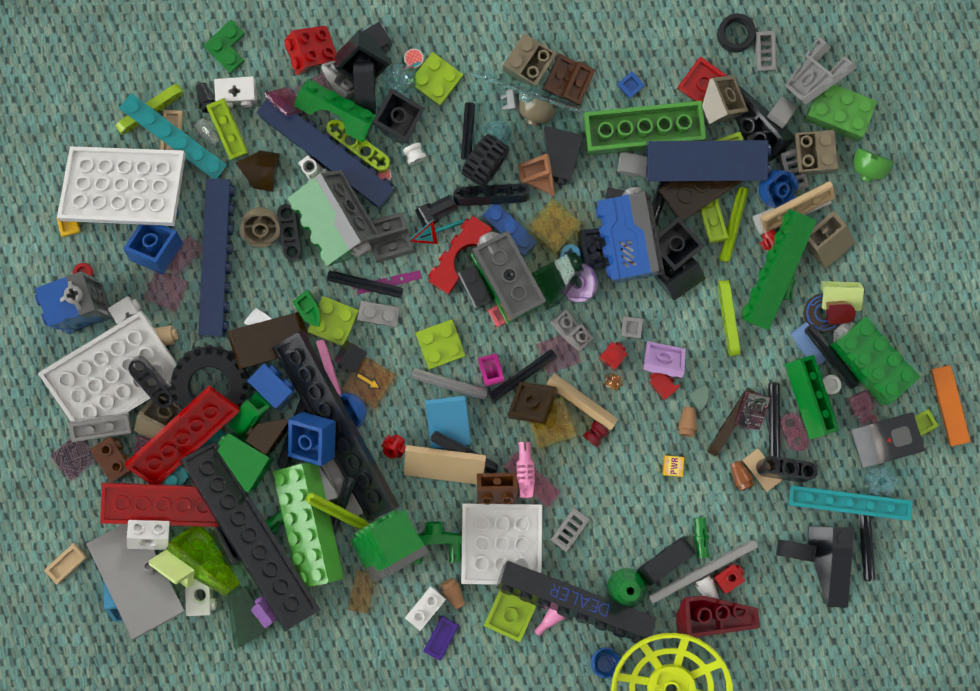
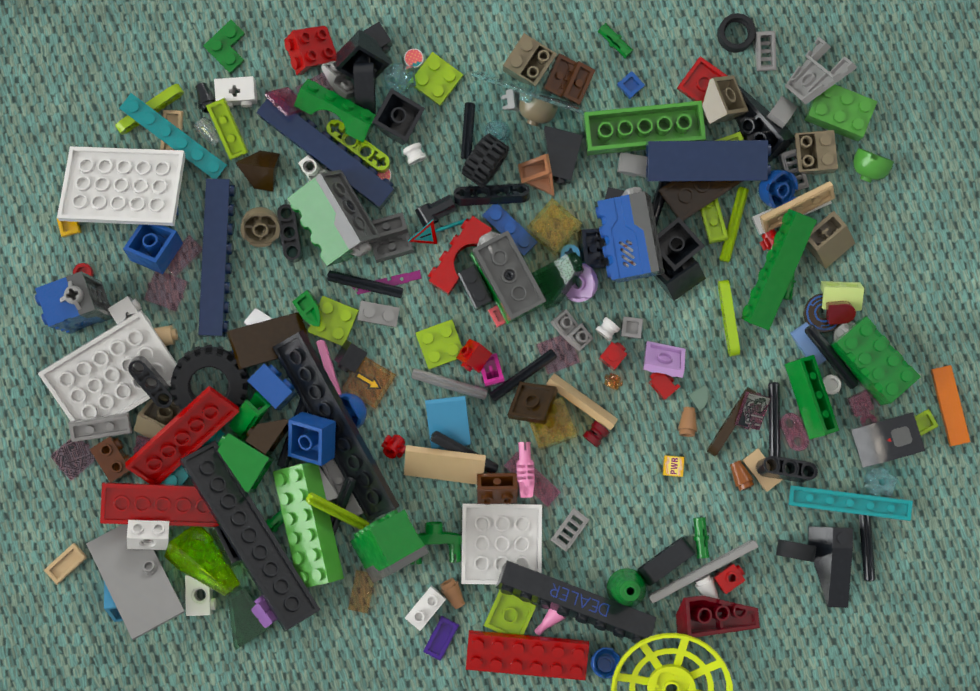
yellowish green panel [149,550,194,589] -> none
none -> red brick [456,339,492,373]
none -> red plate [466,630,589,680]
none -> white wheel [595,317,620,341]
none -> green pin [598,23,633,59]

